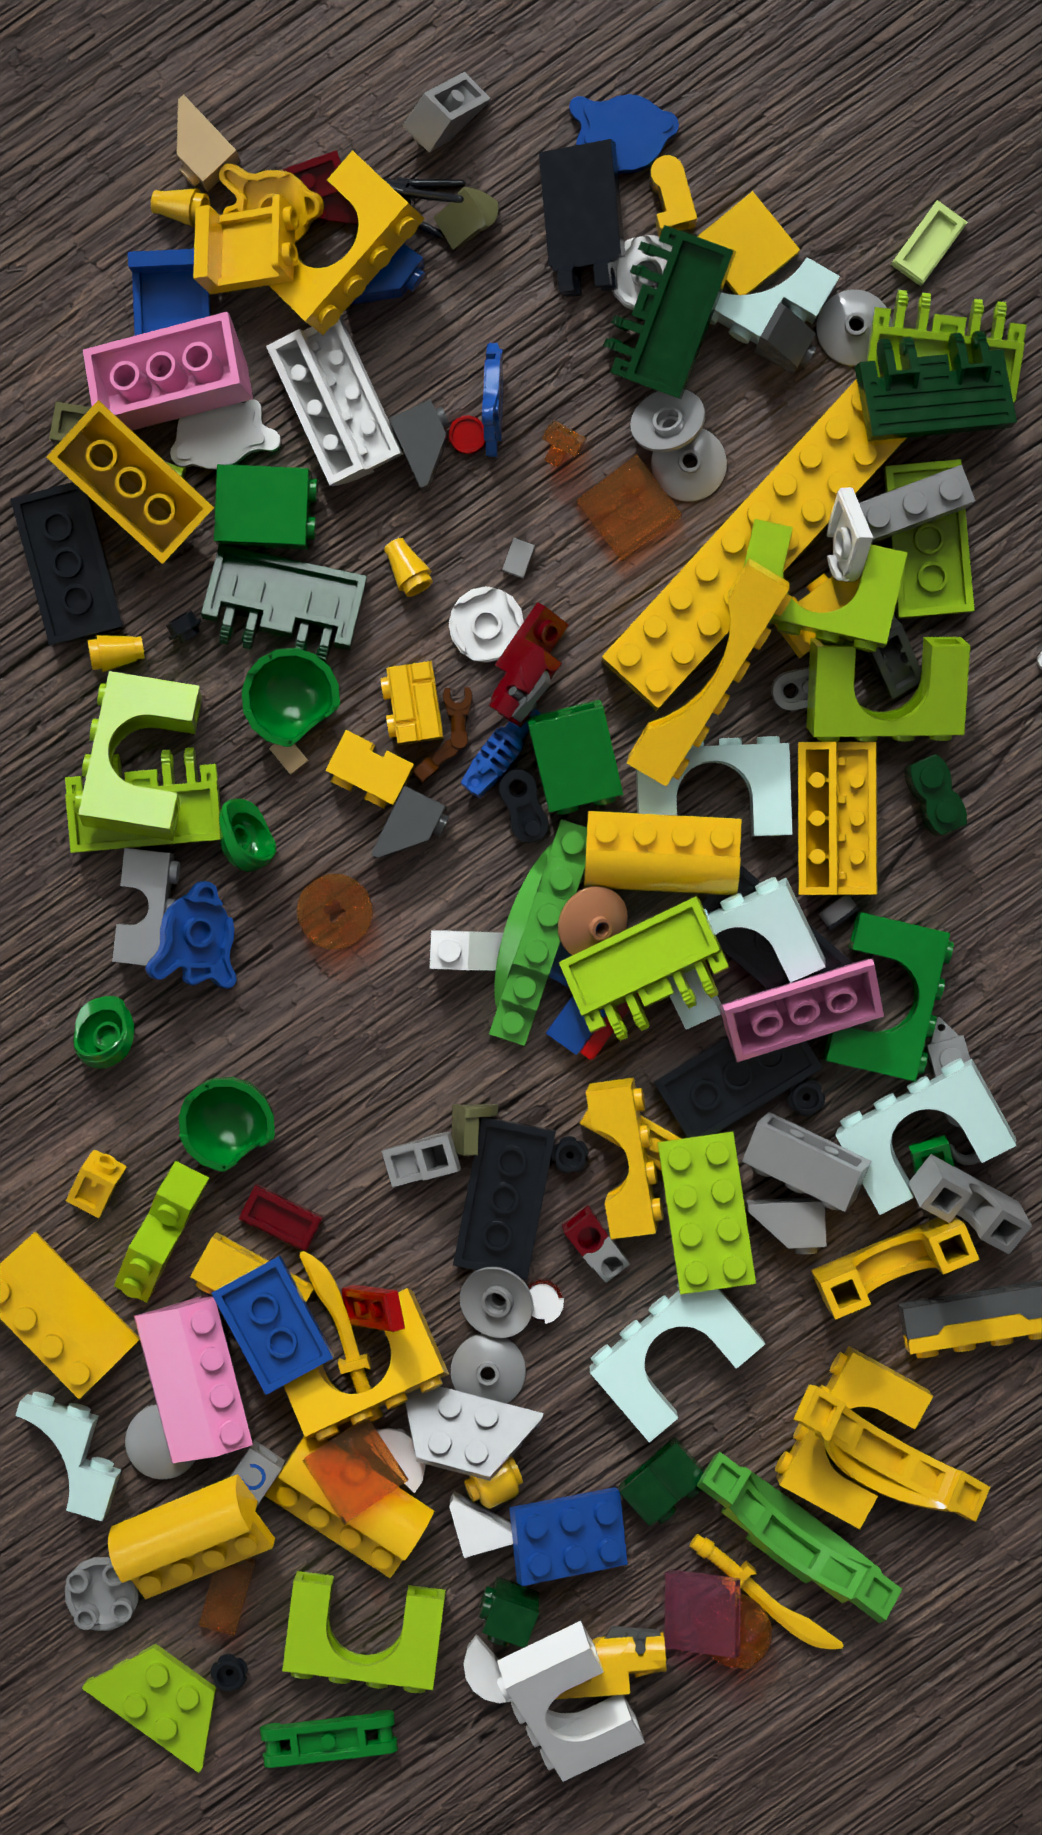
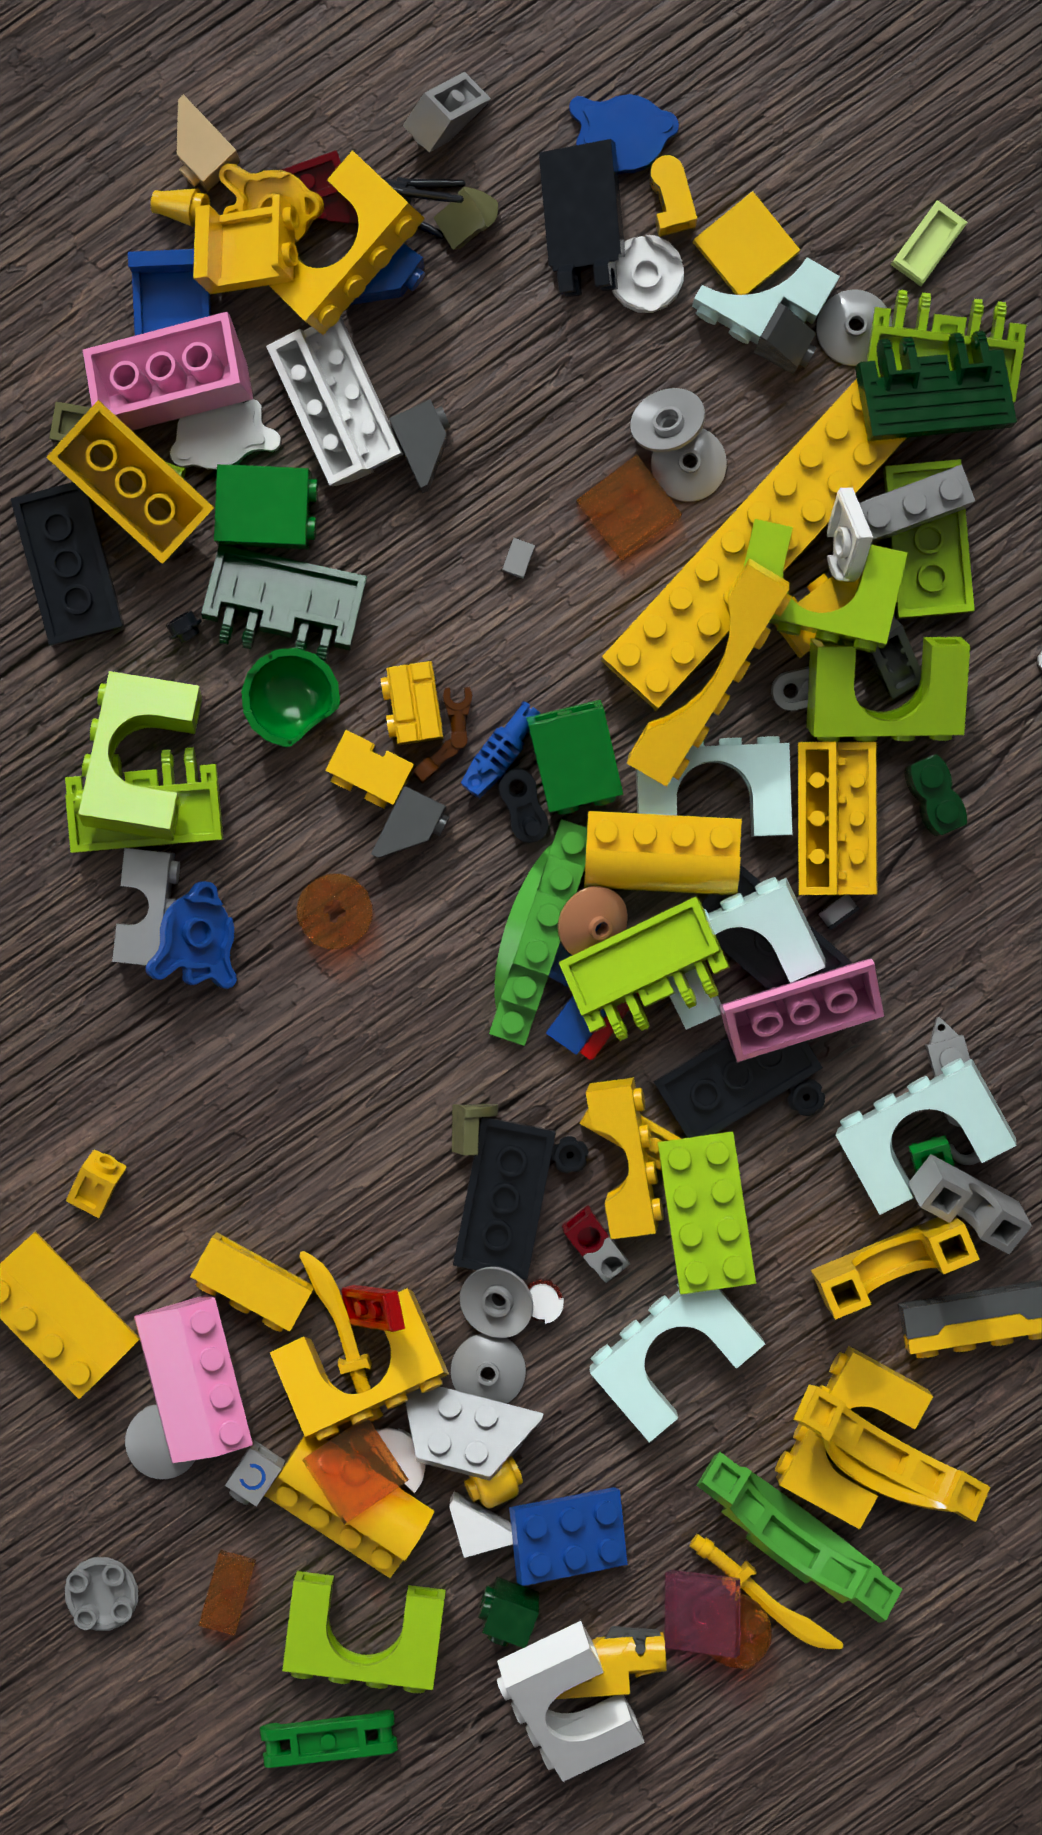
light aqua arch [15,1392,121,1521] -> none
green hat [73,996,134,1069] -> none
lime wing [82,1644,217,1773] -> none
yellow cone [87,635,145,672] -> none
yellow brick [108,1474,275,1599] -> none
lime arch [114,1161,209,1303] -> none
green cylinder [178,1077,275,1171] -> none
blue plate [211,1255,335,1395] -> none
black plate [211,1654,248,1691] -> none
green hat [219,799,276,872] -> none
dark red tile [238,1184,323,1252] -> none
tan piece [269,744,309,775] -> none
light grey brick [382,1132,461,1187] -> none
yellow cone [384,538,433,597] -> none
white slope [430,930,503,971] -> none
red piece [449,415,486,454] -> none
white tile [449,586,524,663] -> none
white tile [464,1634,513,1703] -> none
blue tile [482,343,503,457] -> none
dark red plate [488,602,569,728] -> none
clear orange tile [542,420,587,467] -> none
dark green hinge [603,225,736,399] -> none
dark green brick [619,1437,705,1526] -> none
light grey brick [742,1112,871,1212] -> none
light grey slope [745,1197,827,1254] -> none
green arch [822,912,954,1082] -> none

